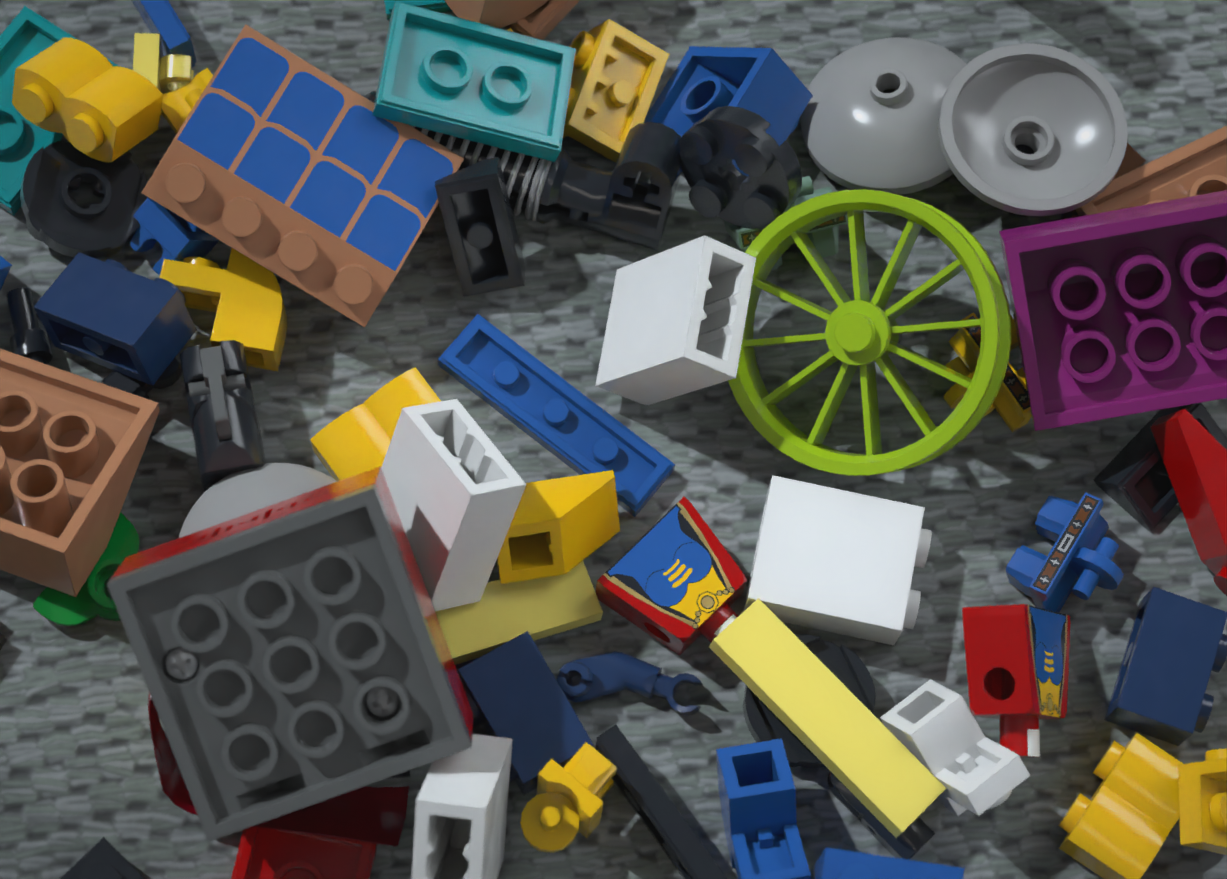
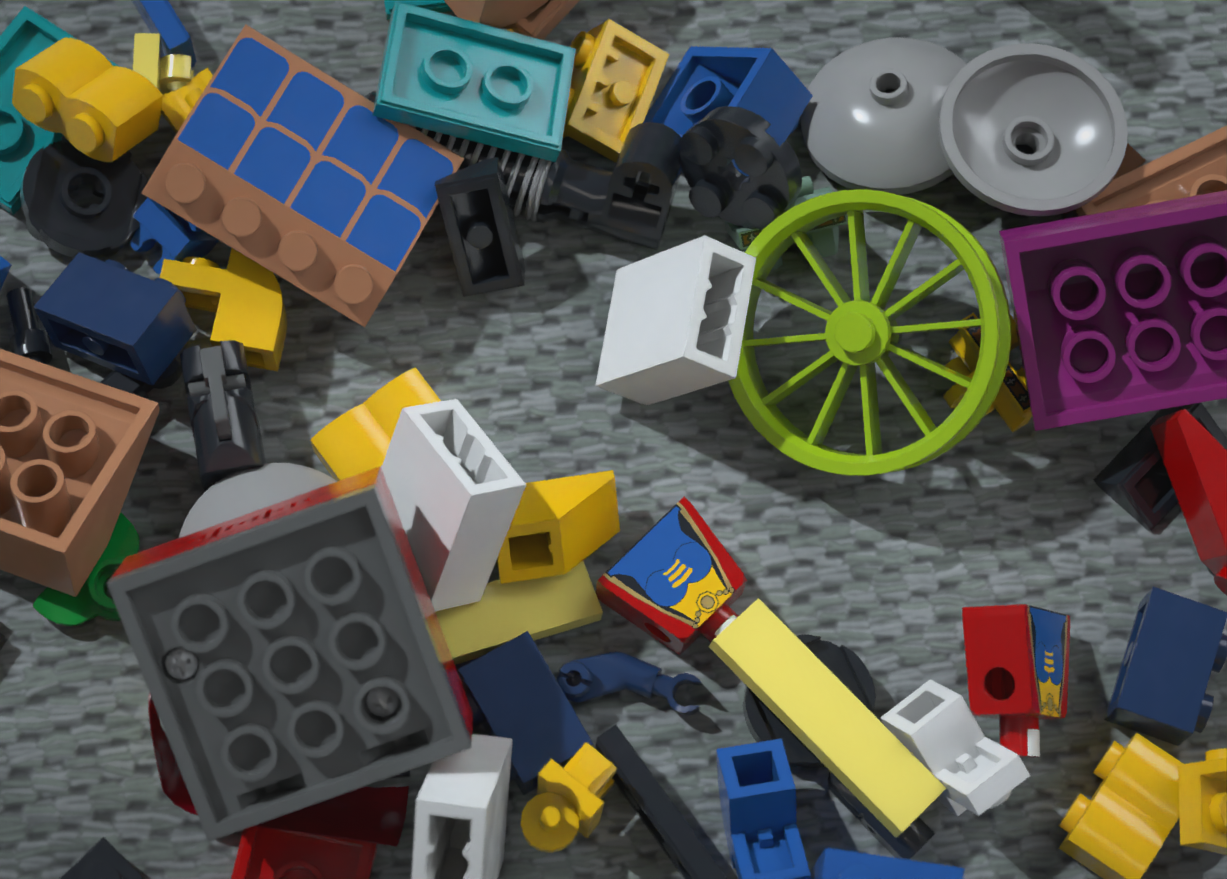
blue tile [438,314,675,517] -> none
white brick [743,475,932,645] -> none
blue hips [1006,492,1124,613] -> none

